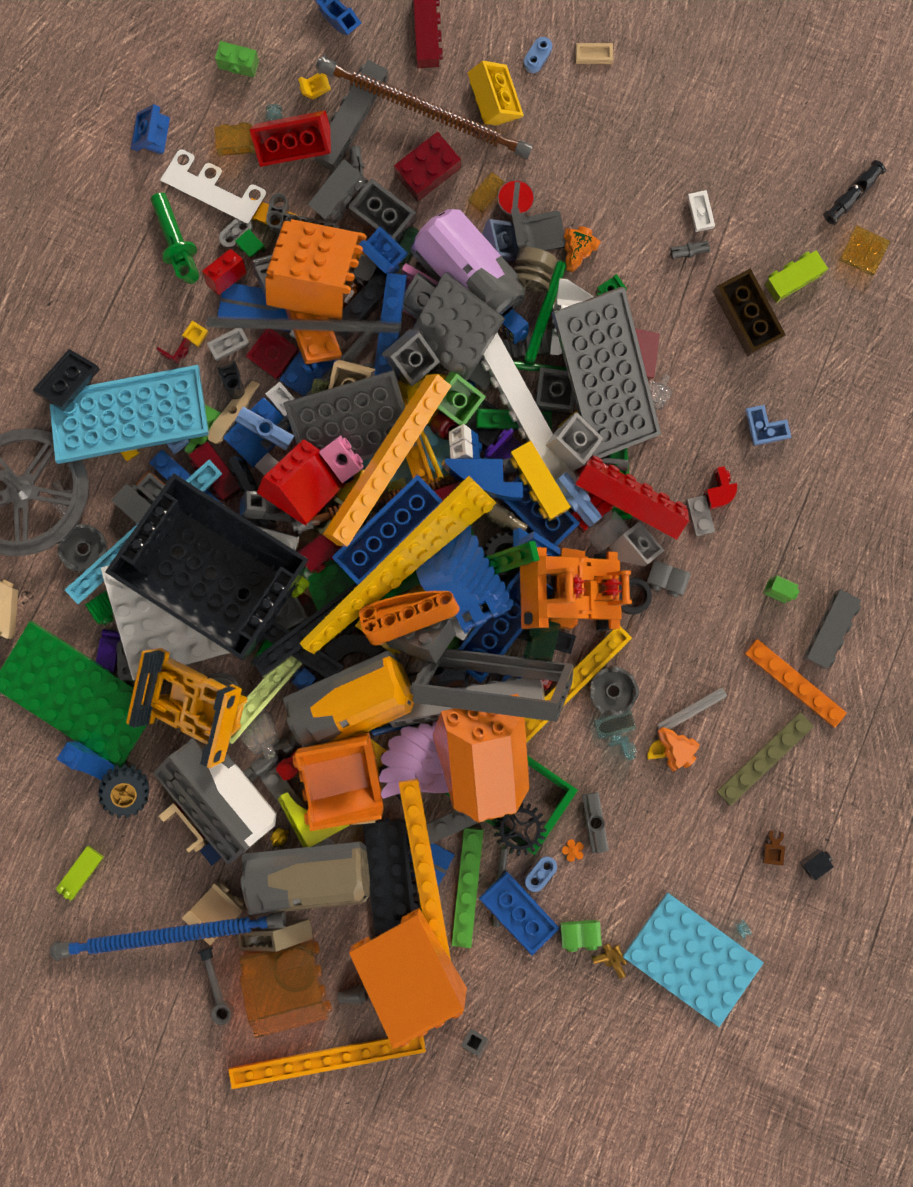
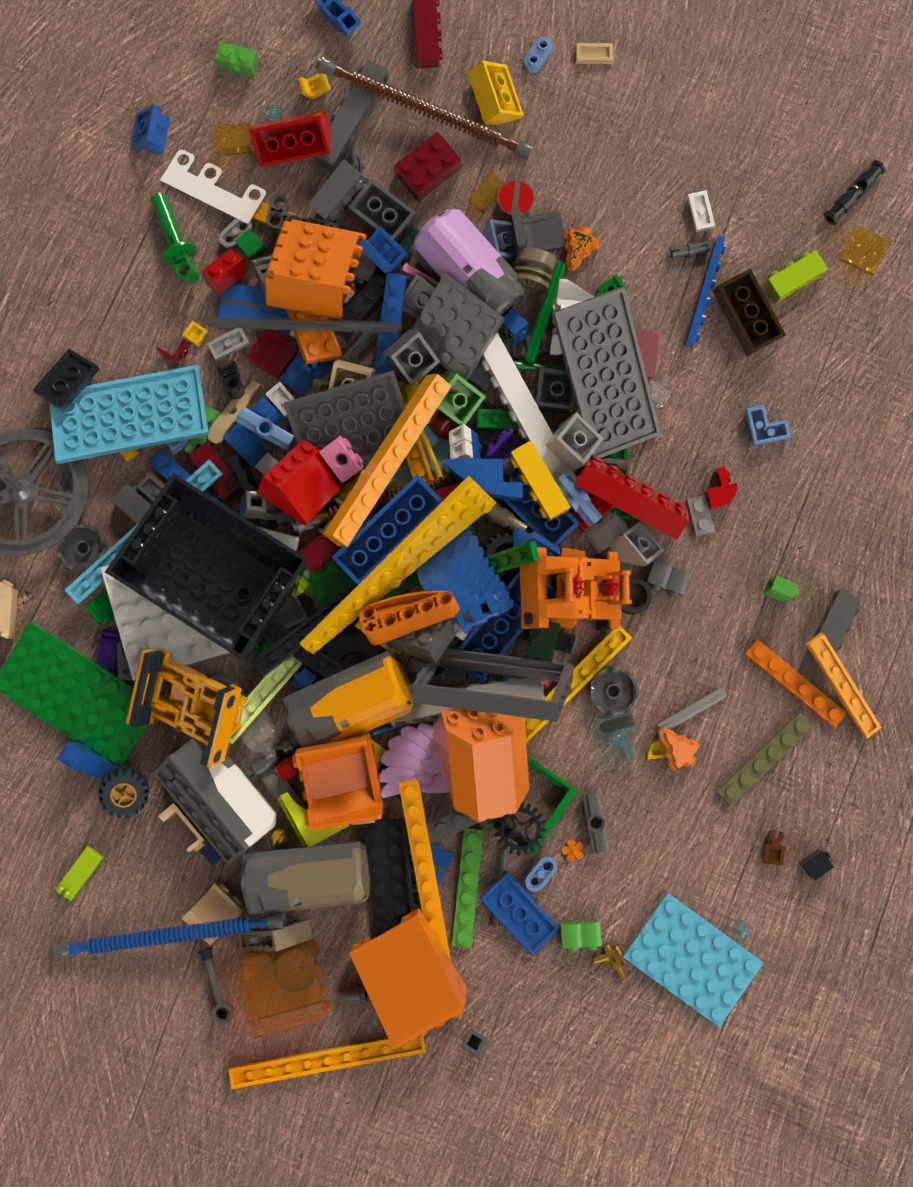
none -> blue plate [684,234,727,348]
none -> light orange tile [806,633,882,739]

